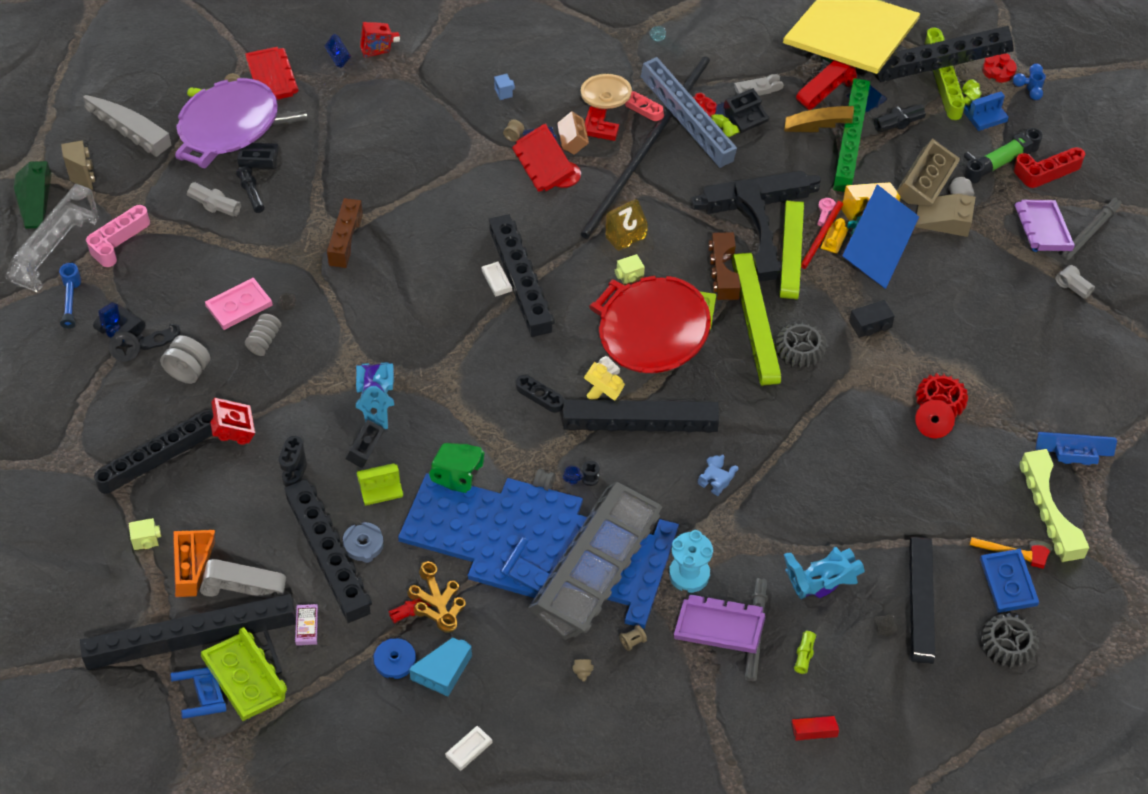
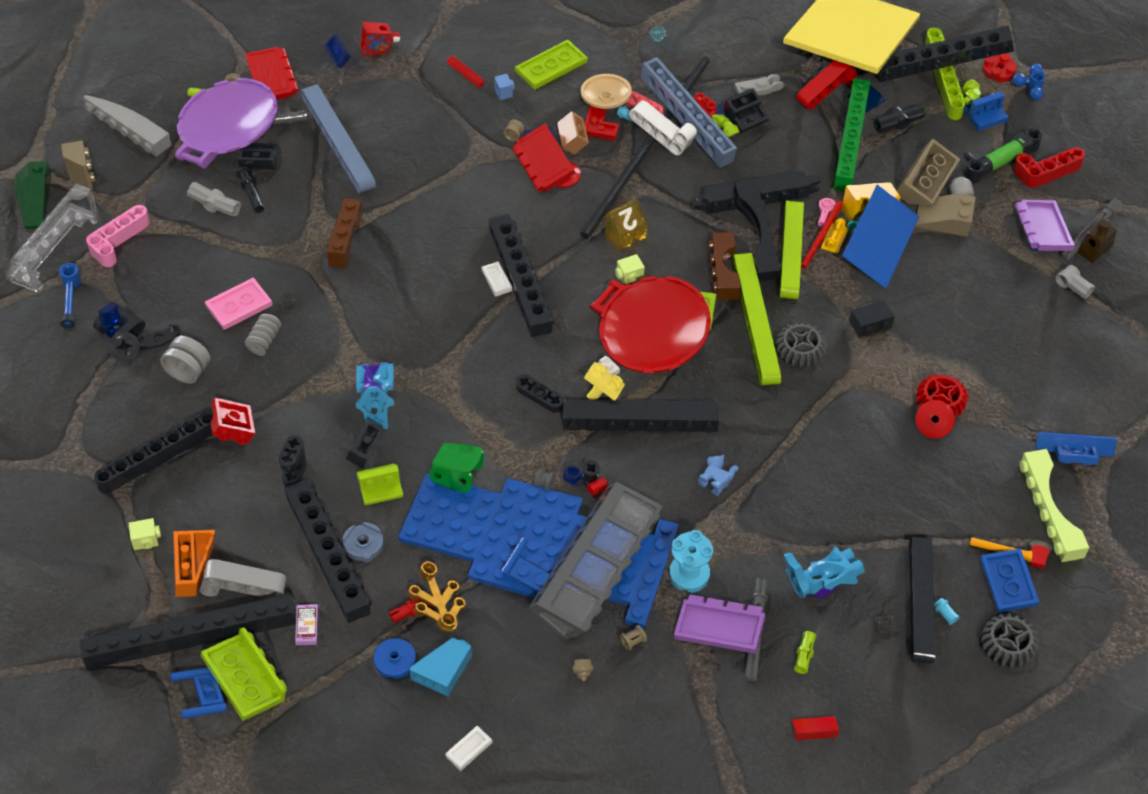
pearl gold slope [784,106,854,132] -> none
none -> sand blue beam [301,84,376,194]
none -> red axle [447,55,485,88]
none -> lime tile [515,40,588,90]
none -> red hinge [587,477,609,497]
none -> medium azure pin [617,106,636,124]
none -> white beam [629,101,697,155]
none -> medium azure pin [934,598,959,625]
none -> dark brown torso [1078,219,1117,263]

